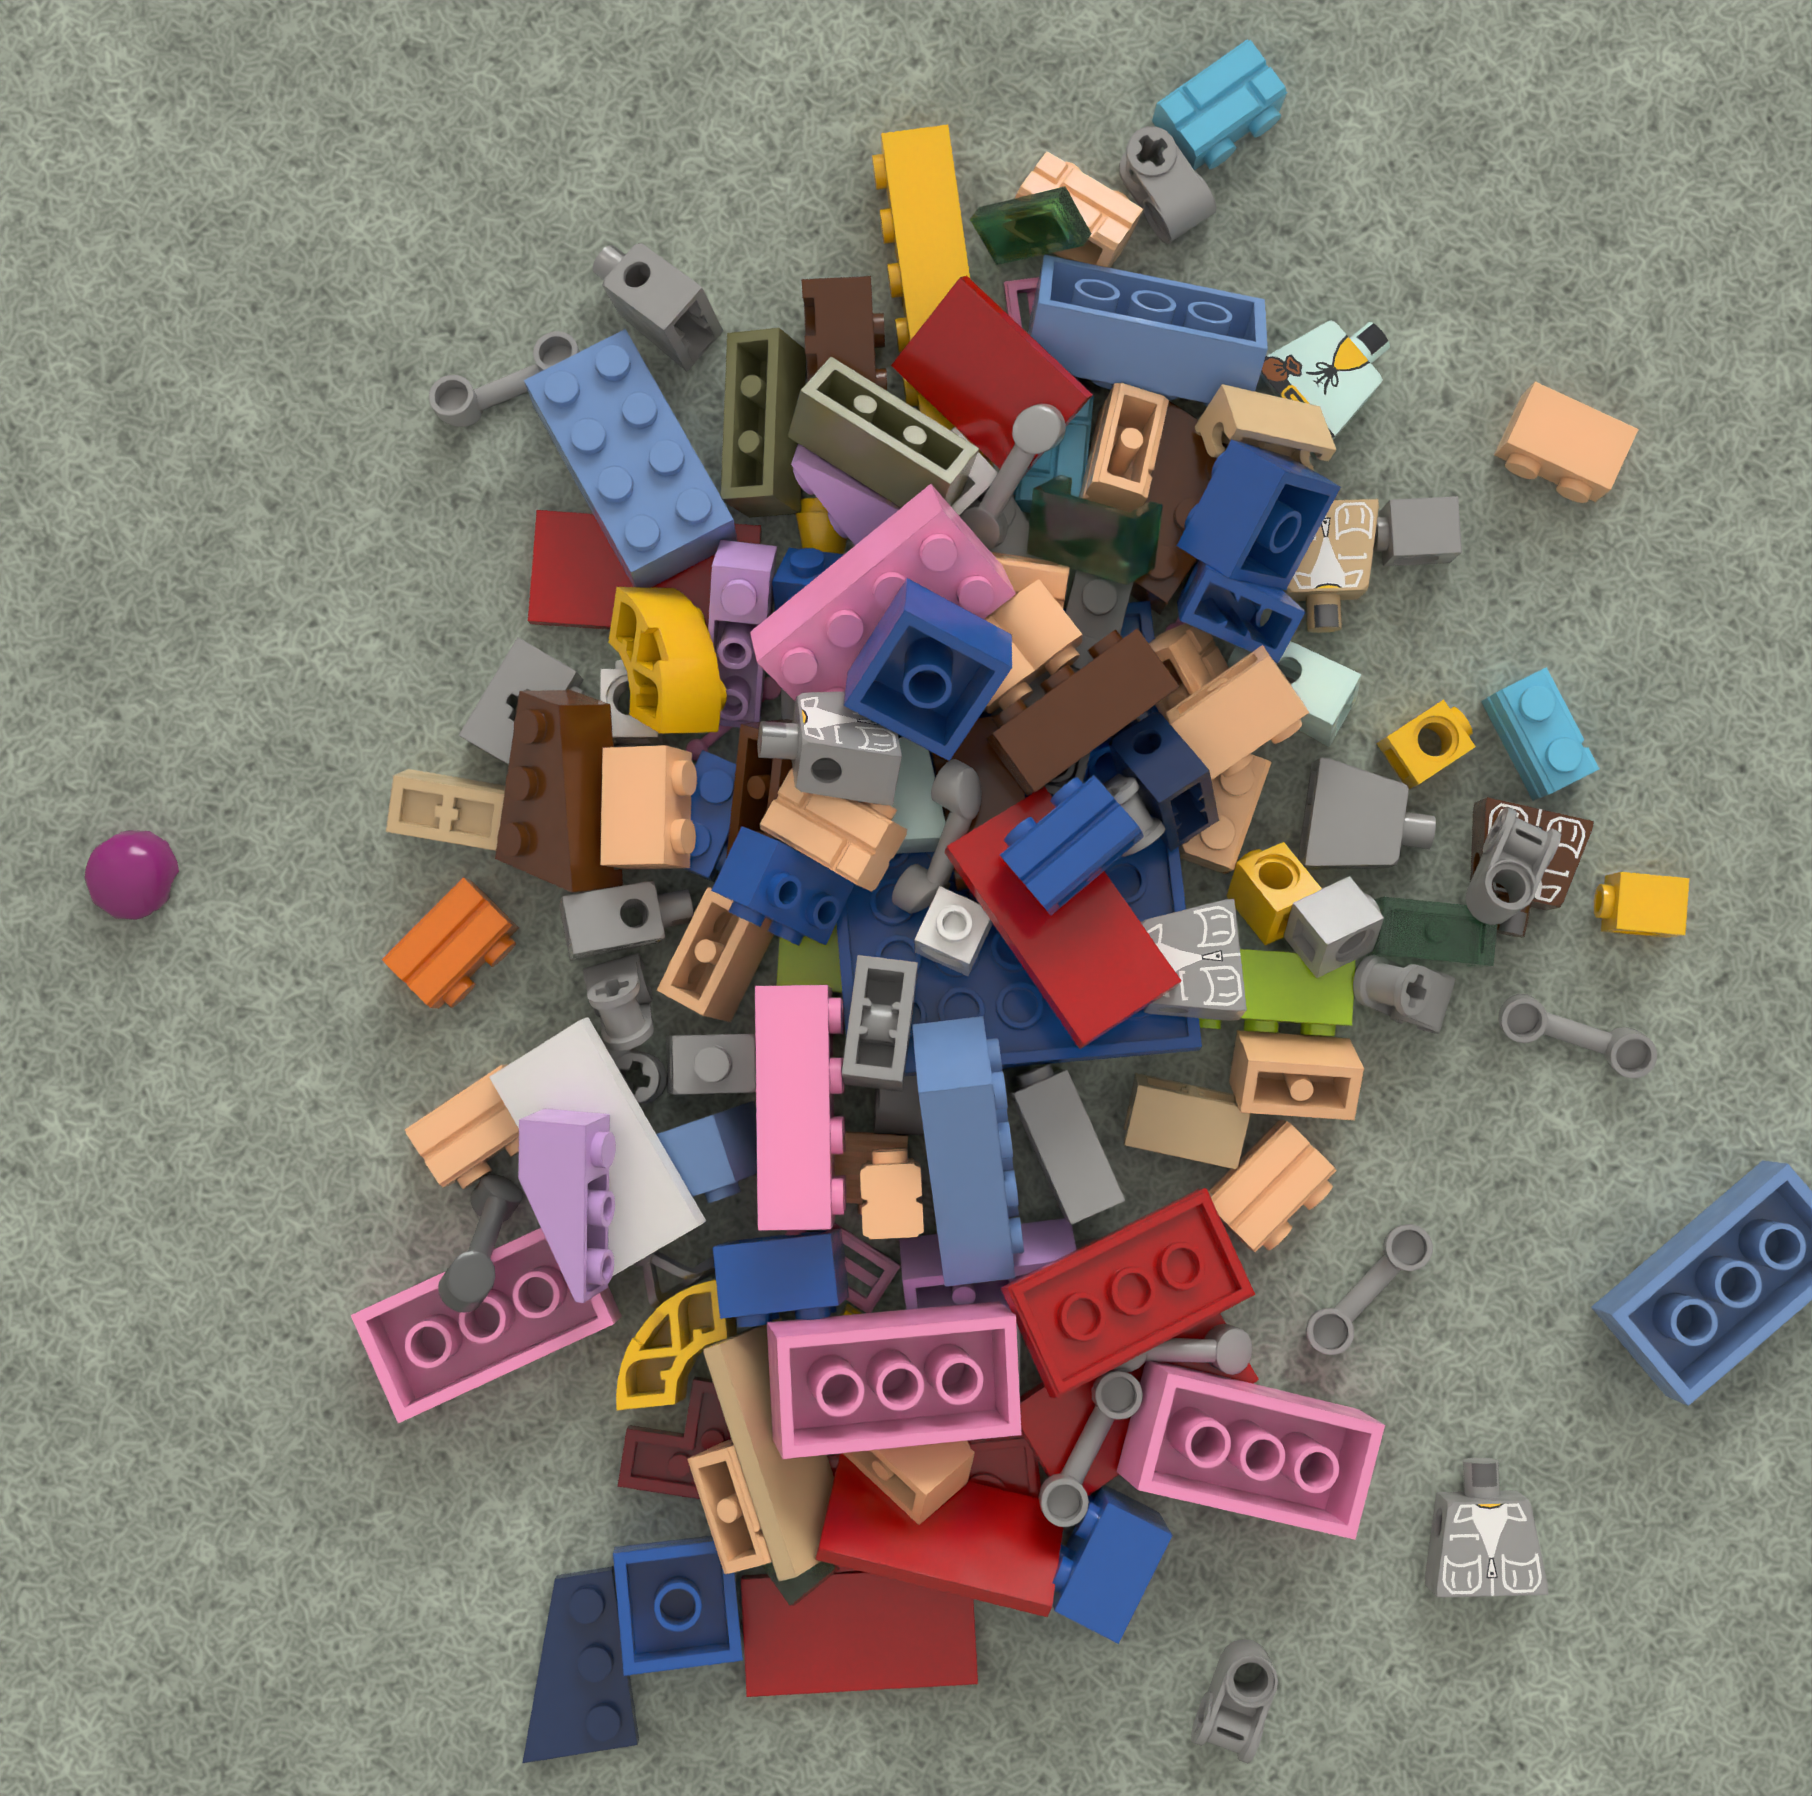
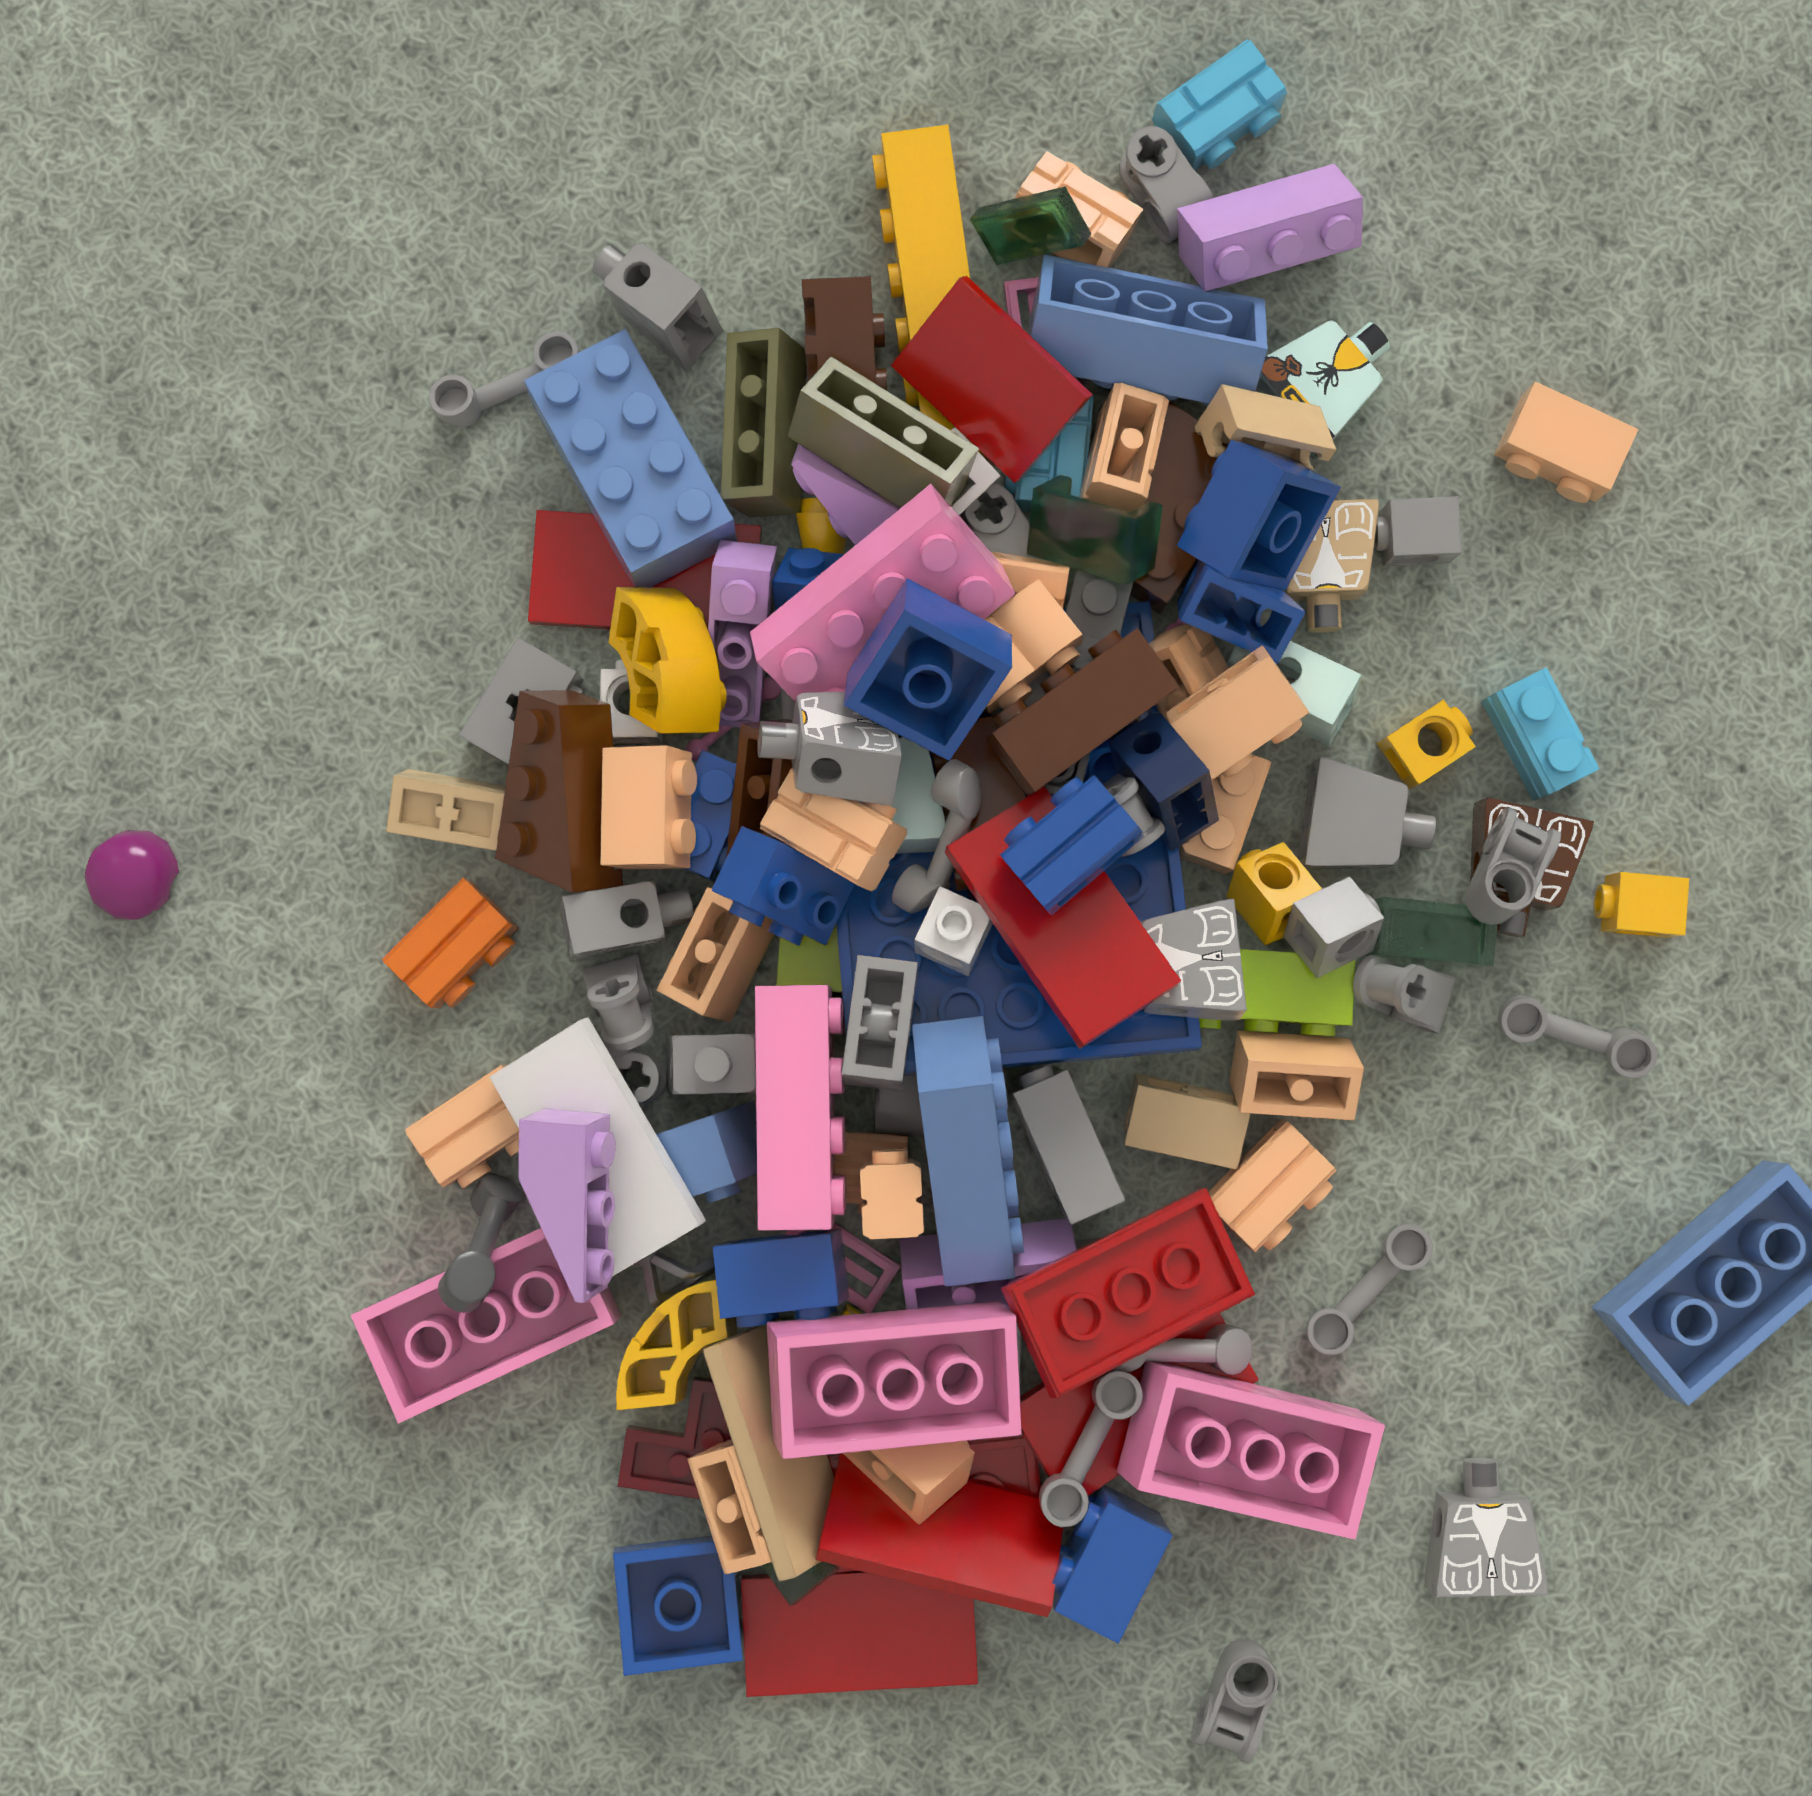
dark blue wing [522,1566,639,1763] -> none
light grey bar [960,404,1066,550] -> none
none -> lavender brick [1177,164,1363,292]

